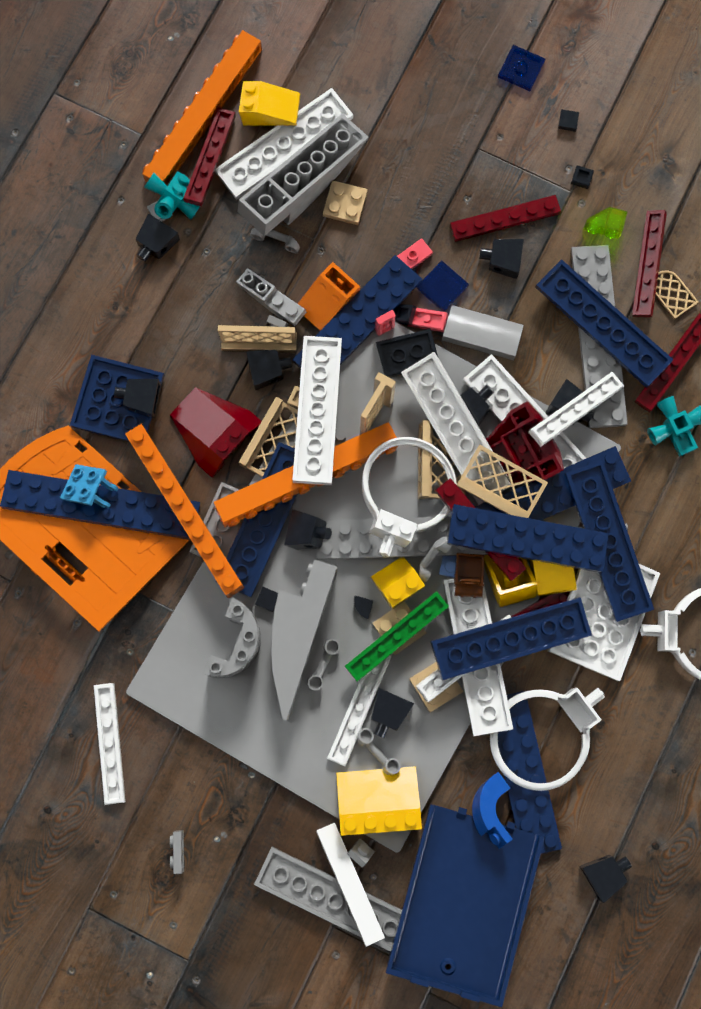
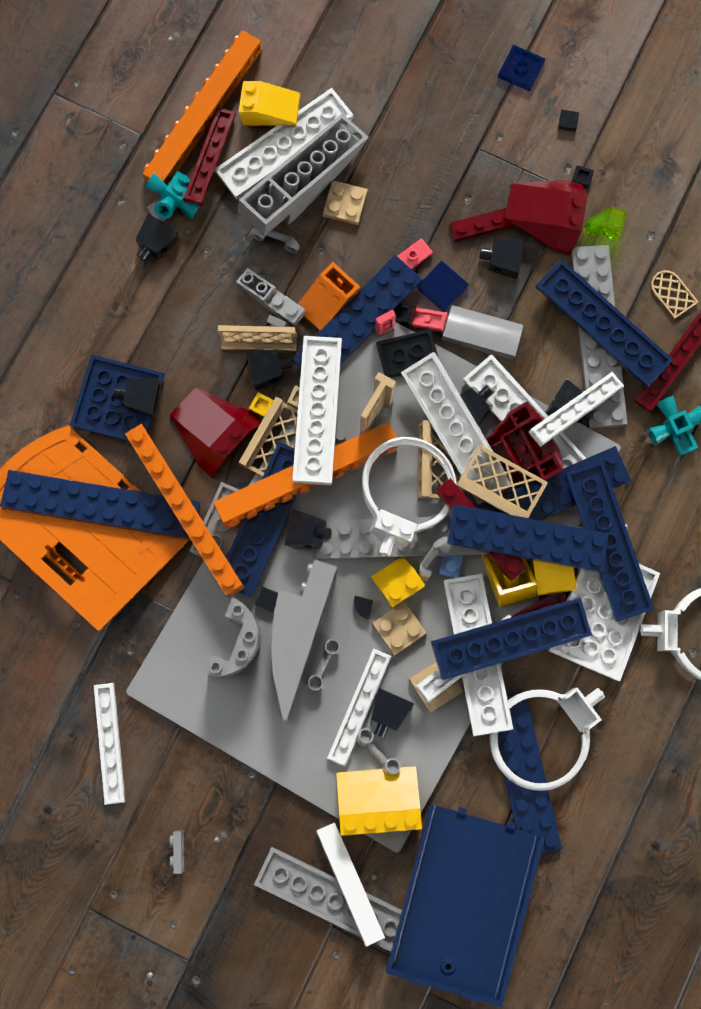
dark azure plate [60,464,118,509] -> none
green plate [345,591,449,682] -> none
light grey plate [347,838,375,867] -> none
reddish brown piece [454,553,484,598] -> none
blue arch [472,772,512,849] -> none
black torso [579,855,632,903] -> none
dark red plate [632,210,667,317] -> none
none -> yellow plate [249,392,274,418]
none -> dark red wedge [505,180,587,255]

